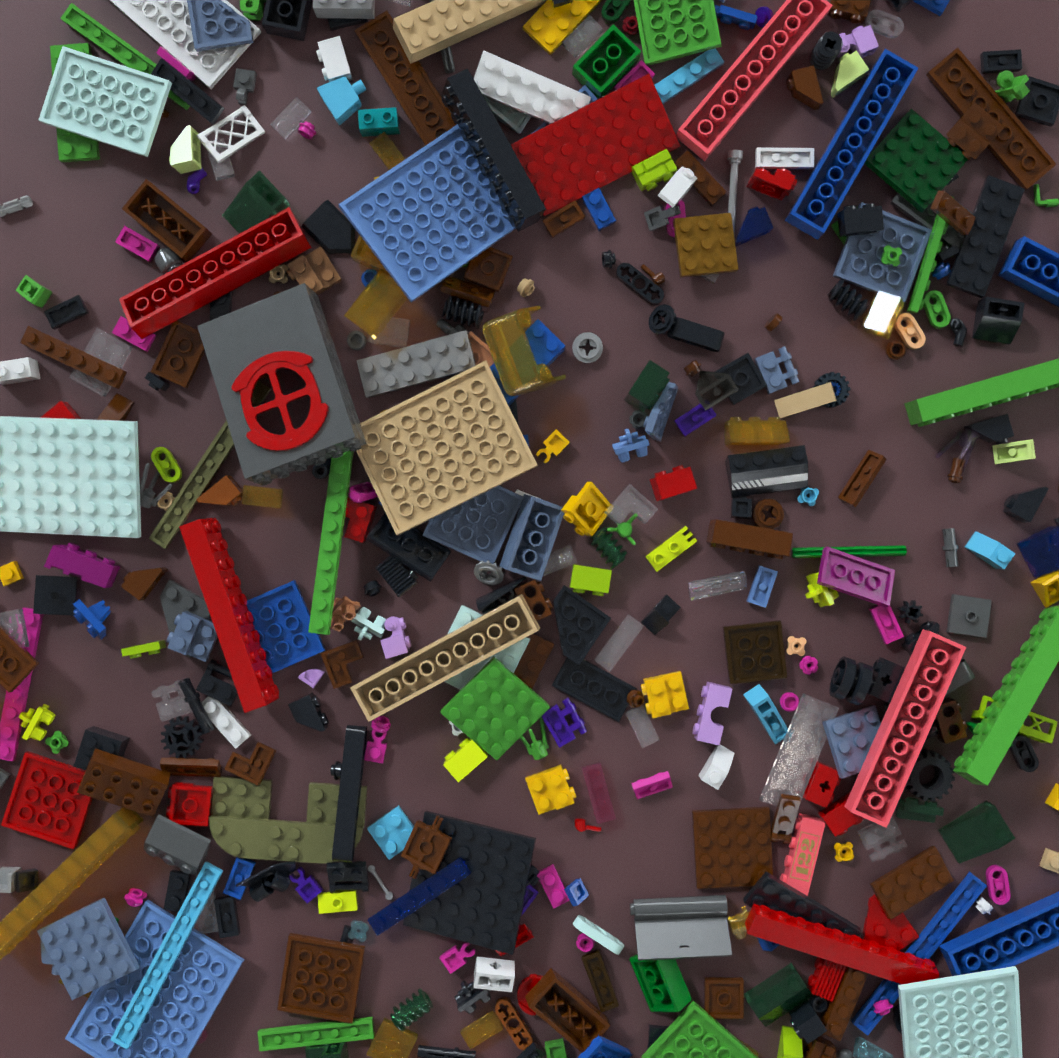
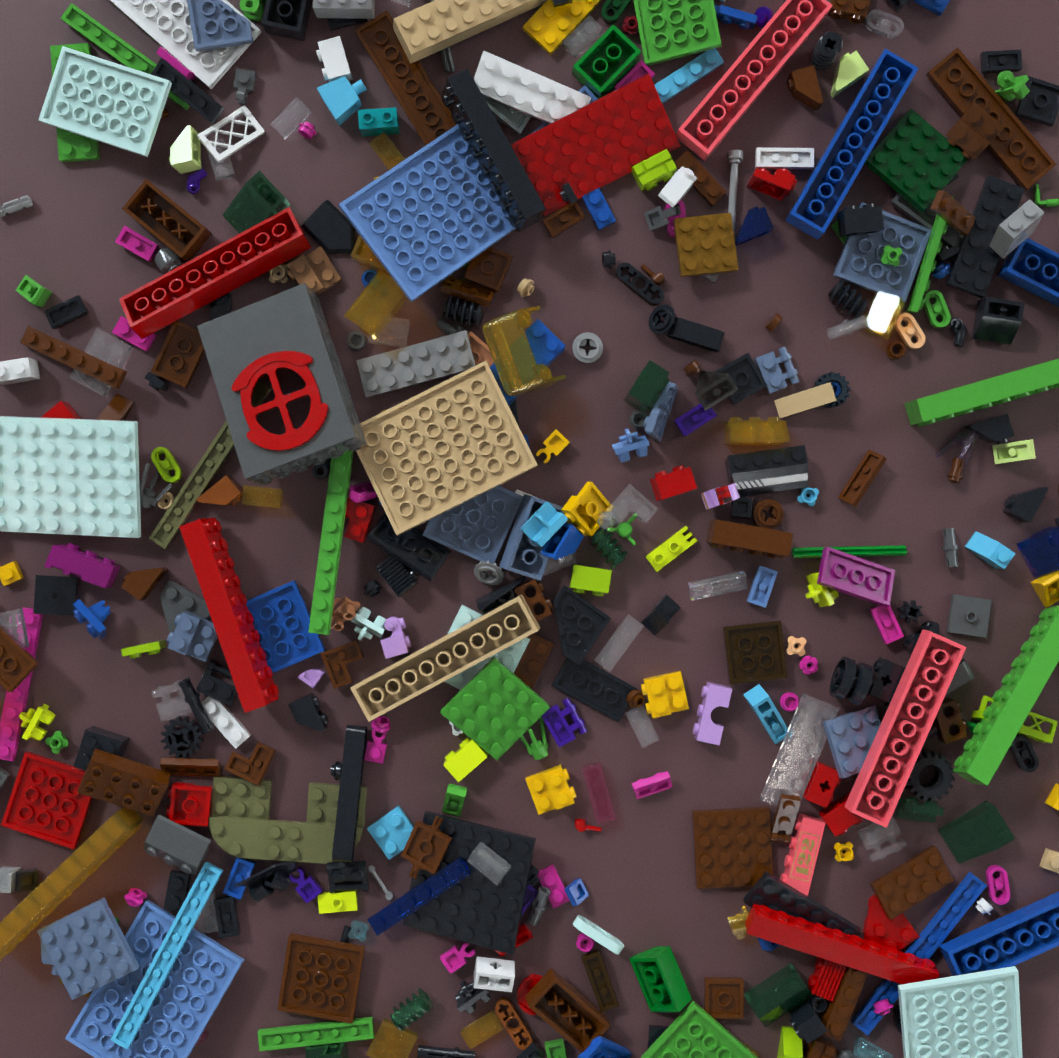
door [630,895,732,961] -> none
white slope [698,744,735,790] -> none
lavender brick [837,25,879,58] -> none
none -> bright green slope [442,783,467,817]
none -> clear slope [467,842,511,885]
none -> medium azure panel [521,502,568,547]
none -> dark grey pin [527,886,551,926]
none -> blue slope [540,523,584,560]
none -> black plate [559,183,578,204]
none -> clear plate [597,512,616,529]
none -> leg [701,483,740,510]
none -> clear pin [827,315,868,340]
none -> light grey brick [989,199,1045,259]

